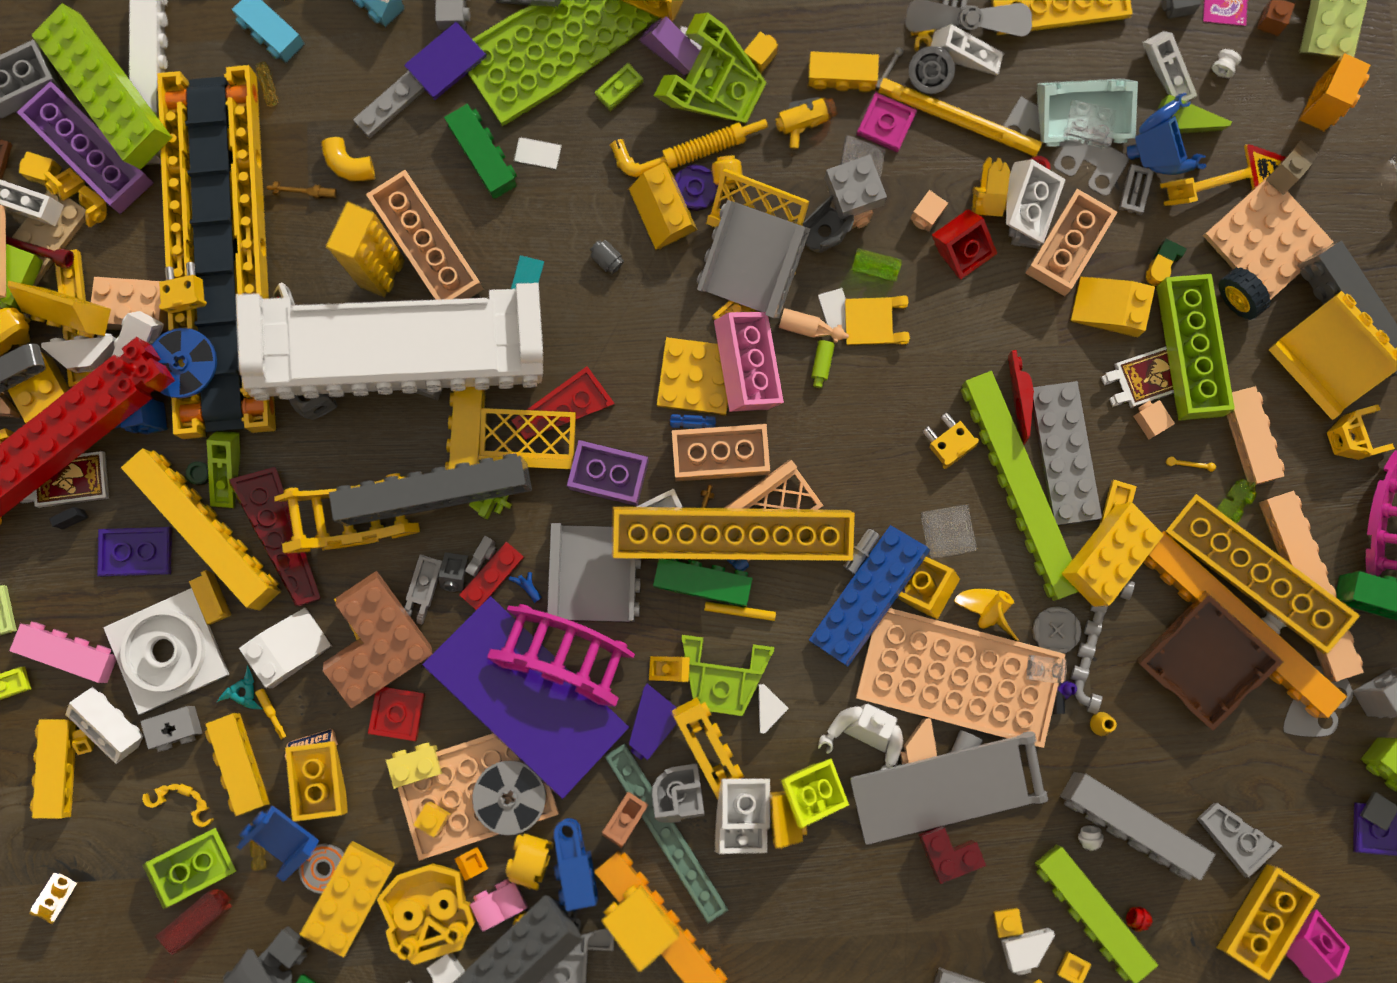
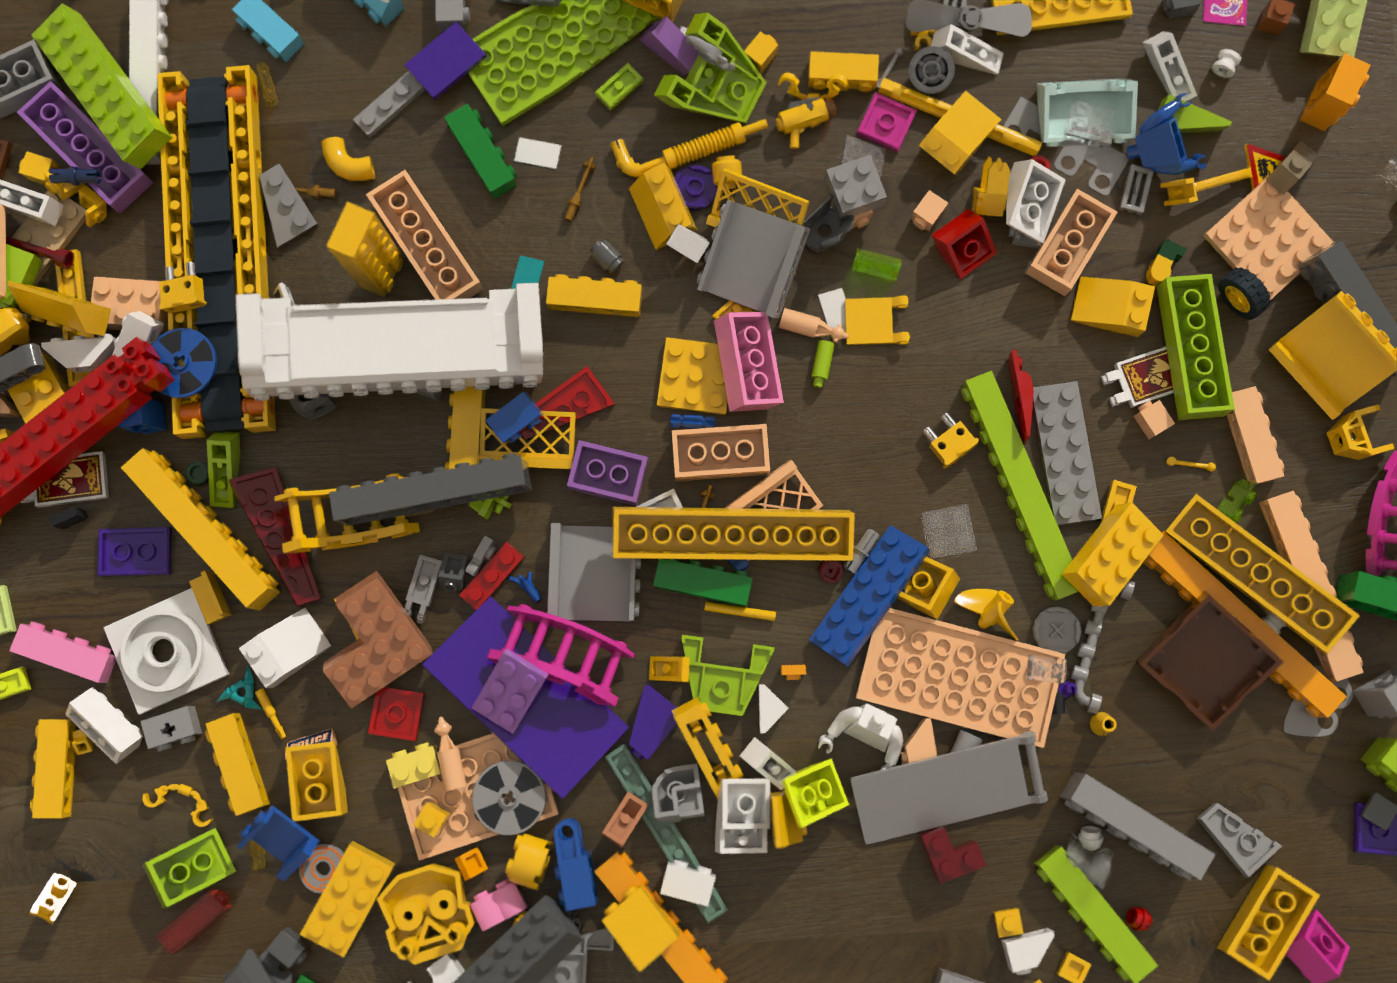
none -> dark blue pin [49,167,101,186]
none -> light grey wing [259,164,318,248]
none -> light nougat wheel [434,717,467,791]
none -> medium lavender plate [472,649,549,734]
none -> blue brick [485,392,543,444]
none -> yellow brick [546,274,642,317]
none -> pearl gold piece [564,157,596,222]
none -> white brick [660,859,715,906]
none -> white slope [666,224,709,263]
none -> light grey piece [686,36,736,72]
none -> white slope [740,737,796,790]
none -> yellow piece [778,72,848,101]
none -> light orange plate [780,665,806,680]
none -> dark red tile [818,560,843,583]
none -> yellow slope [919,91,1002,175]
none -> clear hinge [1065,833,1113,890]

